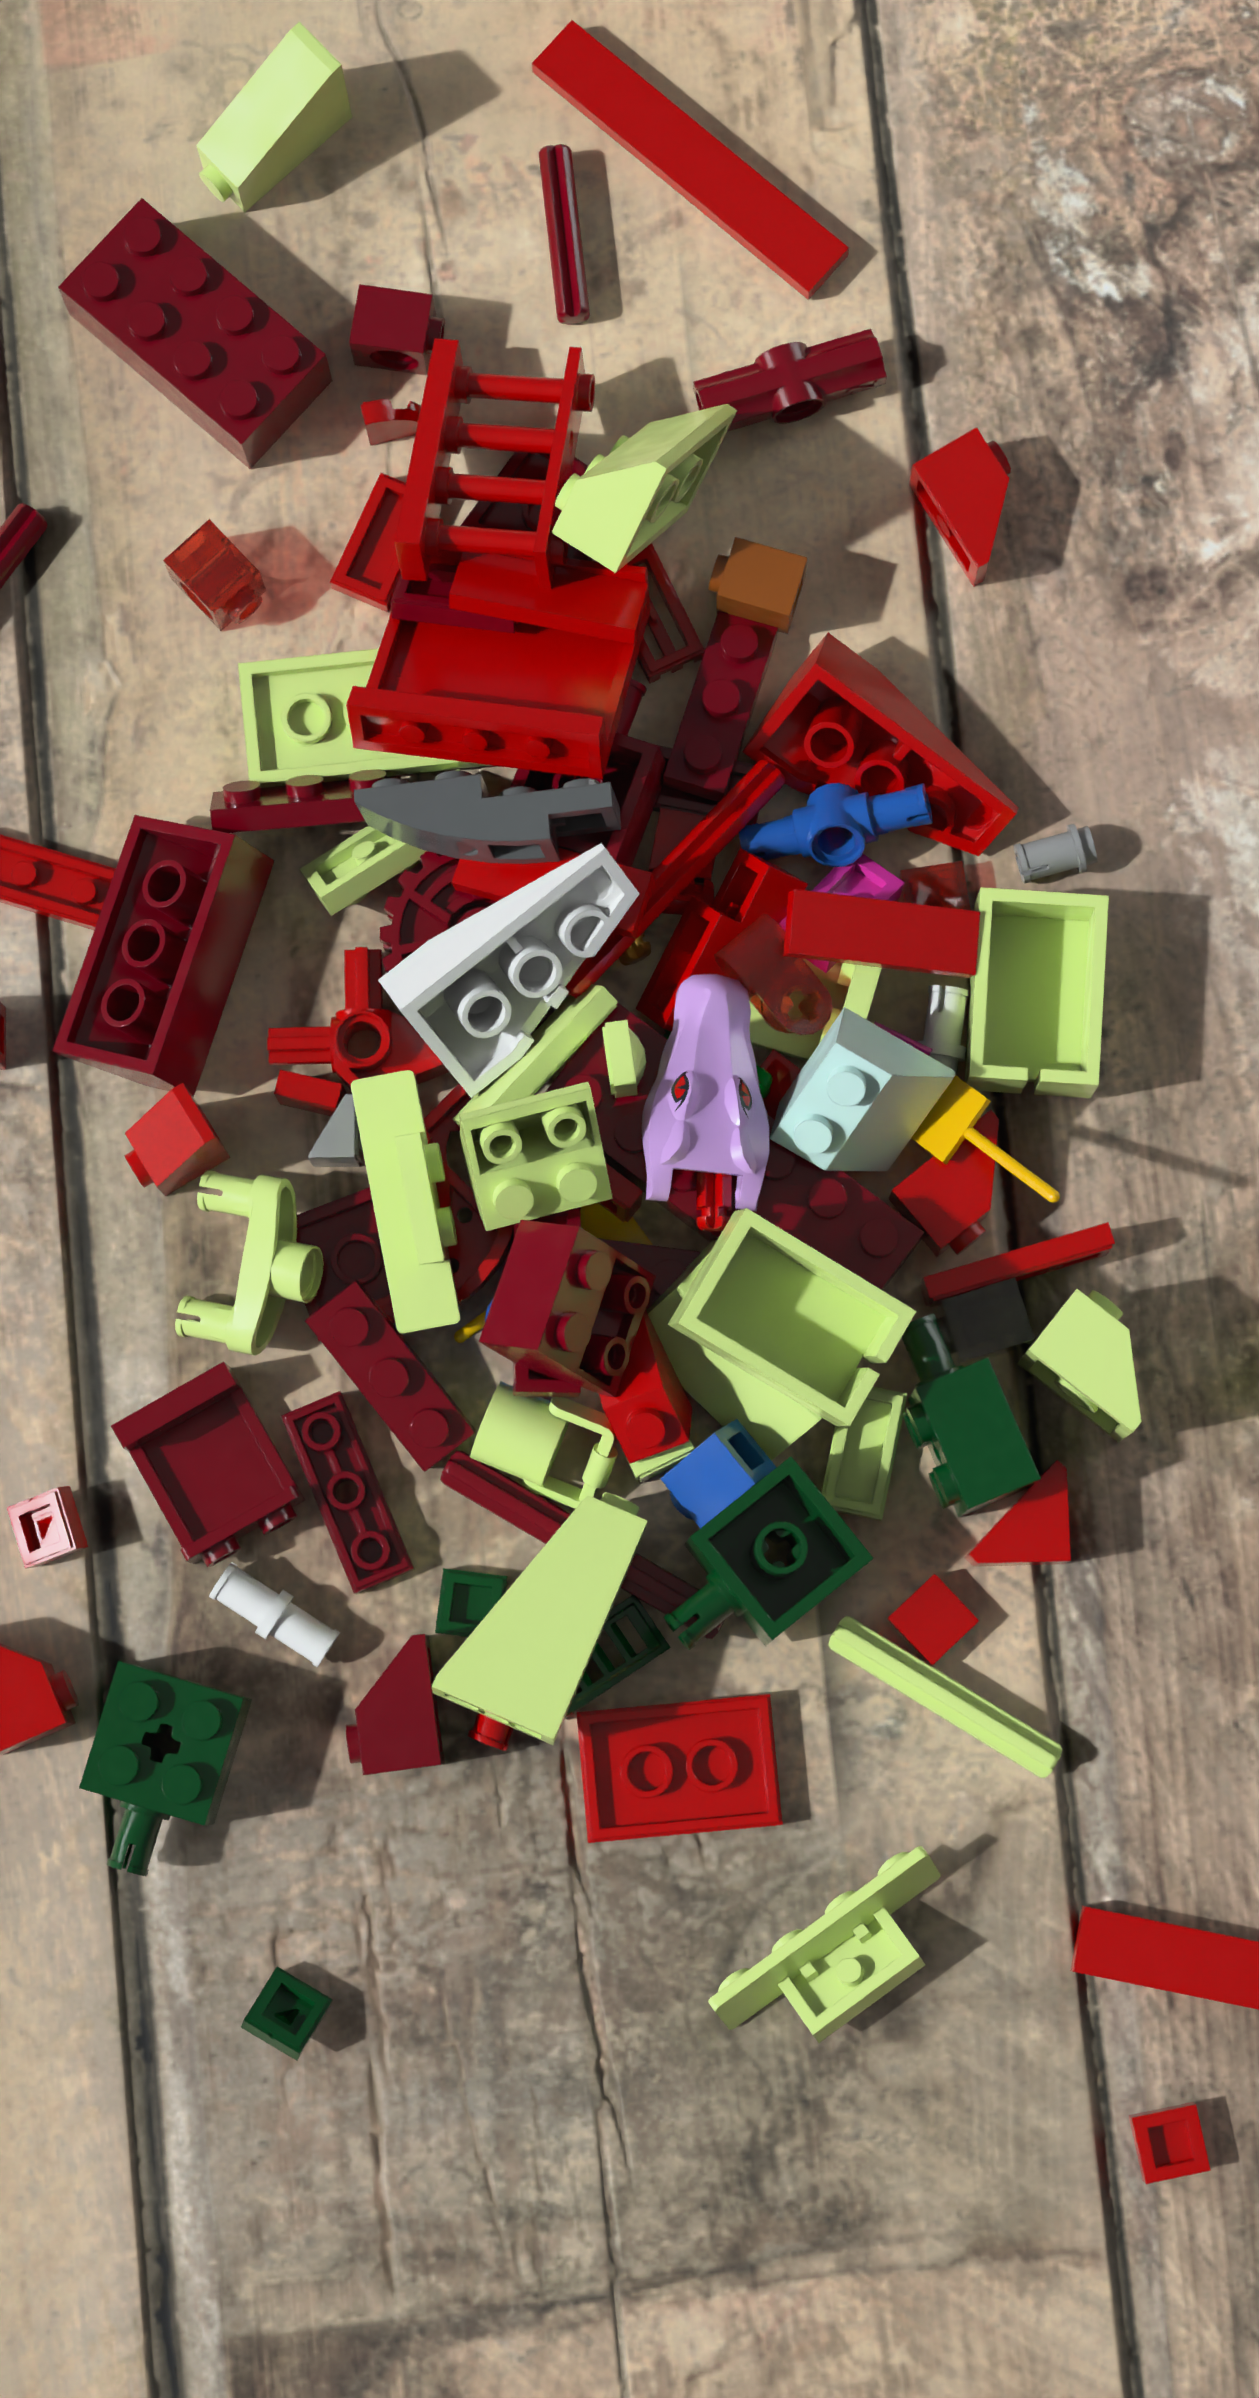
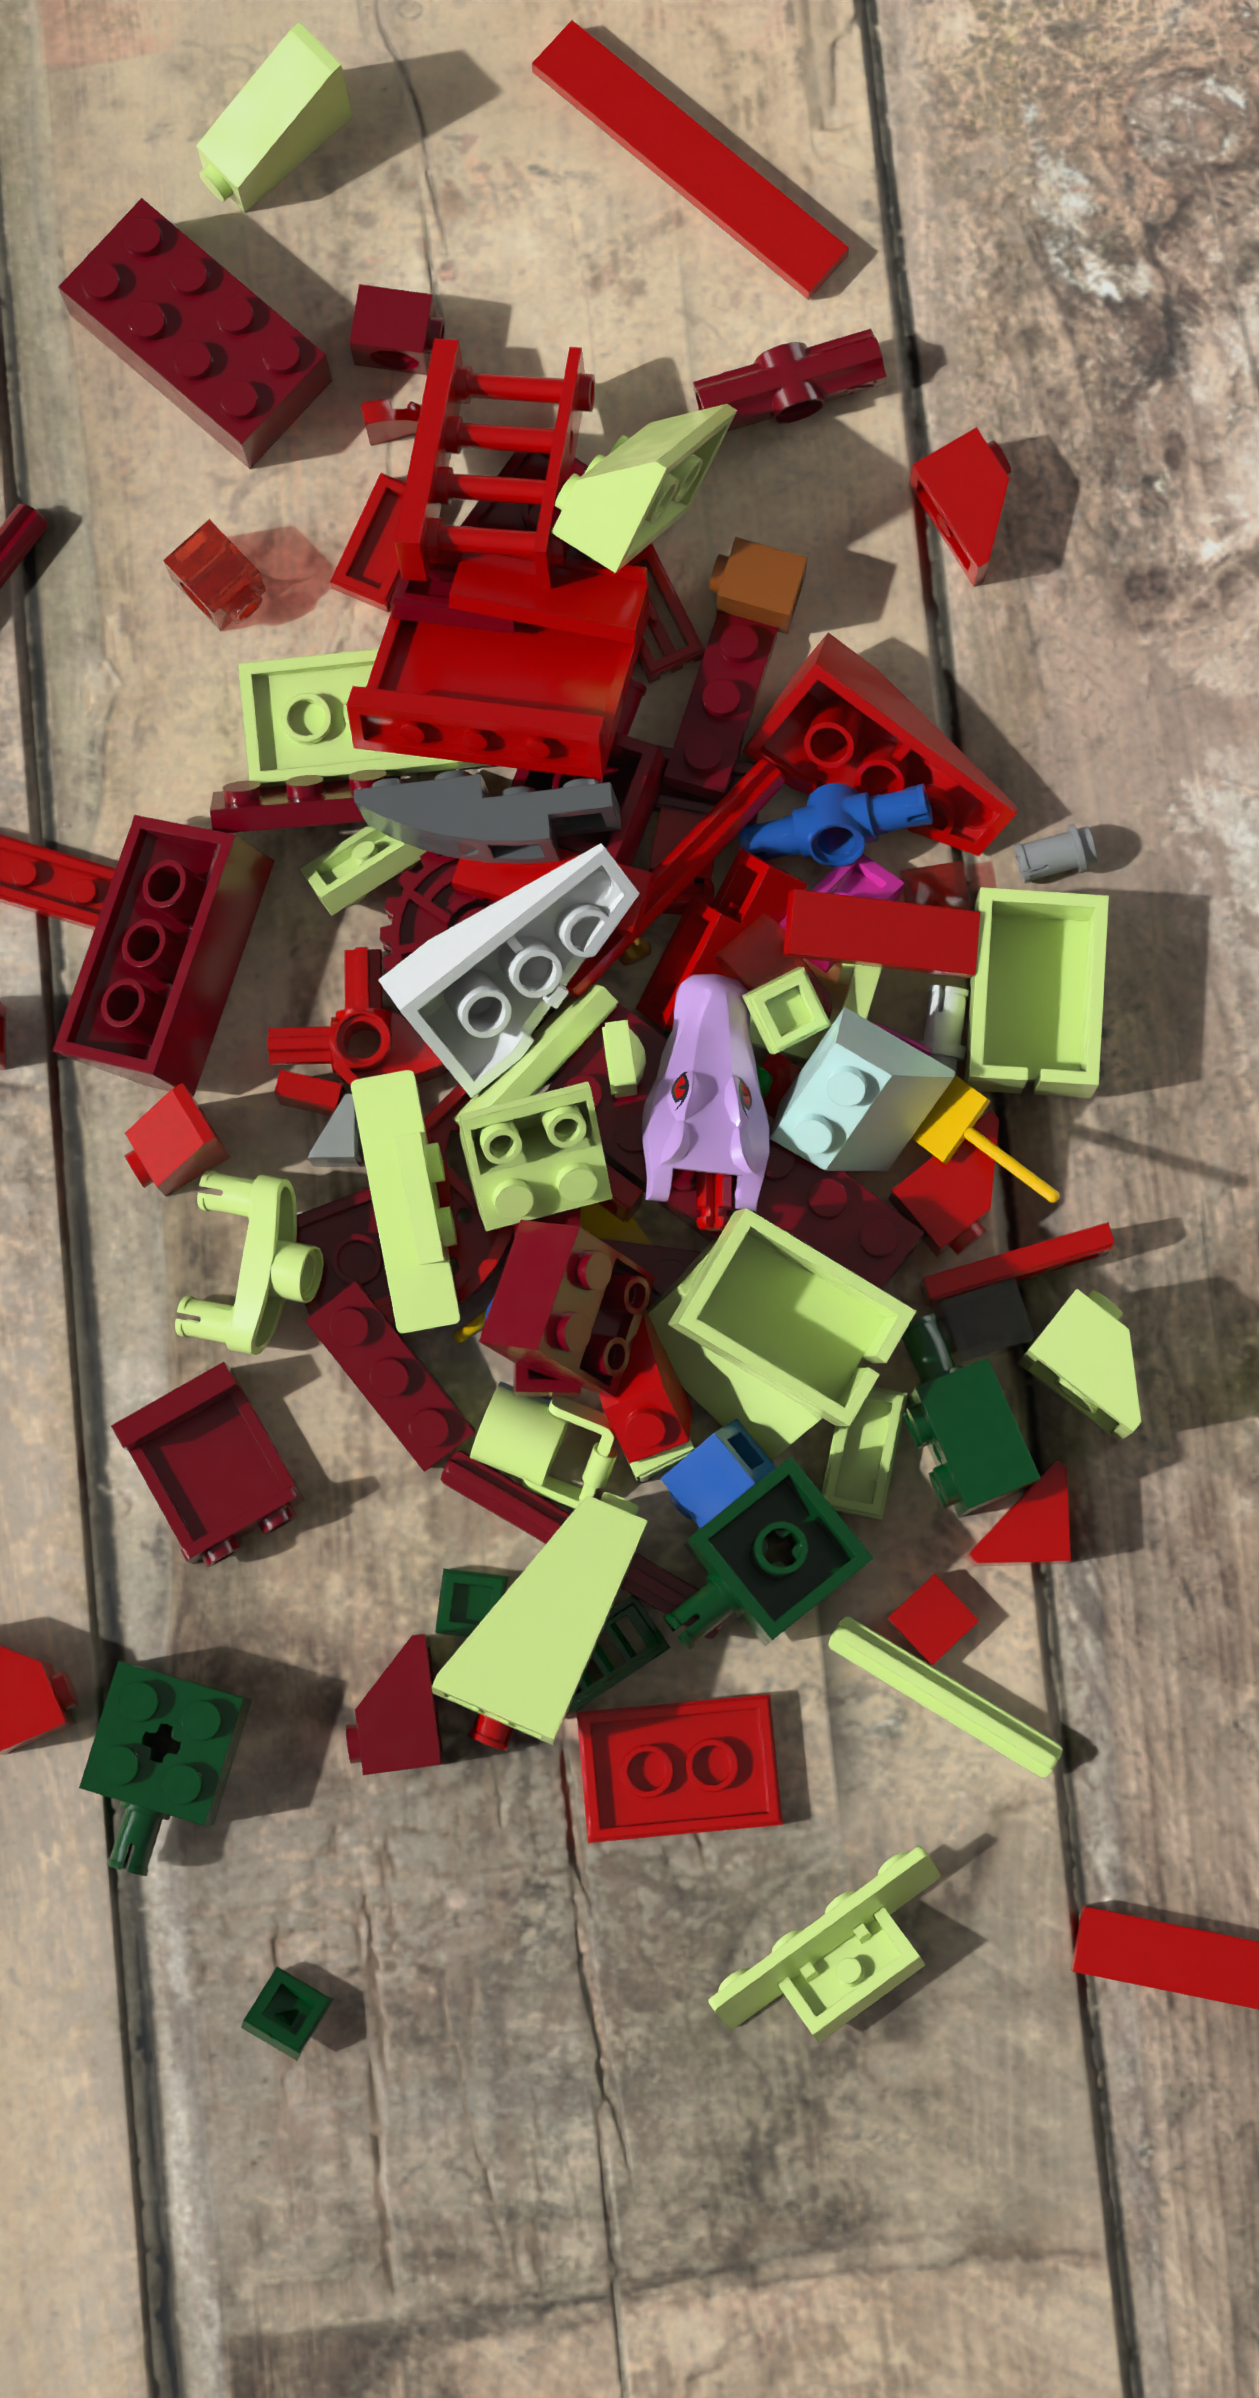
tile [6,1486,88,1569] -> none
white pin [209,1562,340,1667] -> none
dark red tile [281,1391,415,1594] -> none
dark red axle [539,144,590,325] -> none
red tile [1129,2102,1211,2184] -> none
none -> yellowish green tile [742,967,831,1054]

